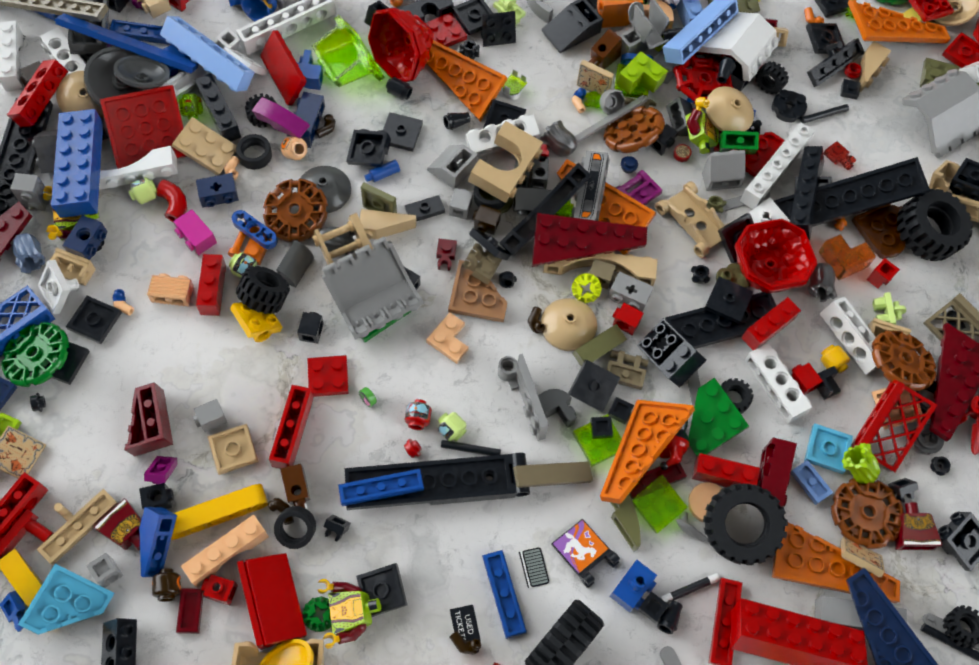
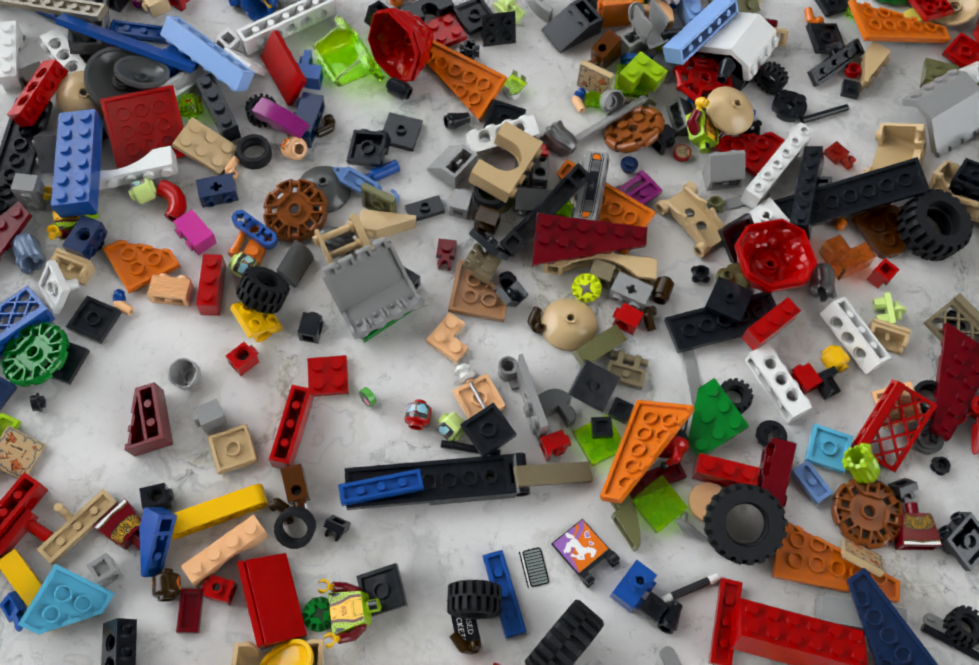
magenta plate [144,456,177,484] -> none
red plate [404,439,422,458] -> none
black slope [637,318,707,388] -> none
green brick [719,131,759,155] -> none
dark orange plate [872,330,936,391] -> none
none -> orange plate [102,239,181,294]
none -> light grey hair [168,358,201,390]
none -> red brick [225,341,259,376]
none -> medium blue plate [333,166,399,204]
none -> black tyre [447,580,502,619]
none -> light nougat plate [452,363,506,419]
none -> black plate [460,402,517,458]
none -> black bracket [496,281,528,307]
none -> red brick [539,429,571,462]
none -> dark brown arm [643,306,657,332]
none -> dark brown brick [651,276,674,305]
none -> black gear [755,420,787,447]
none -> tan windscreen [863,123,927,198]

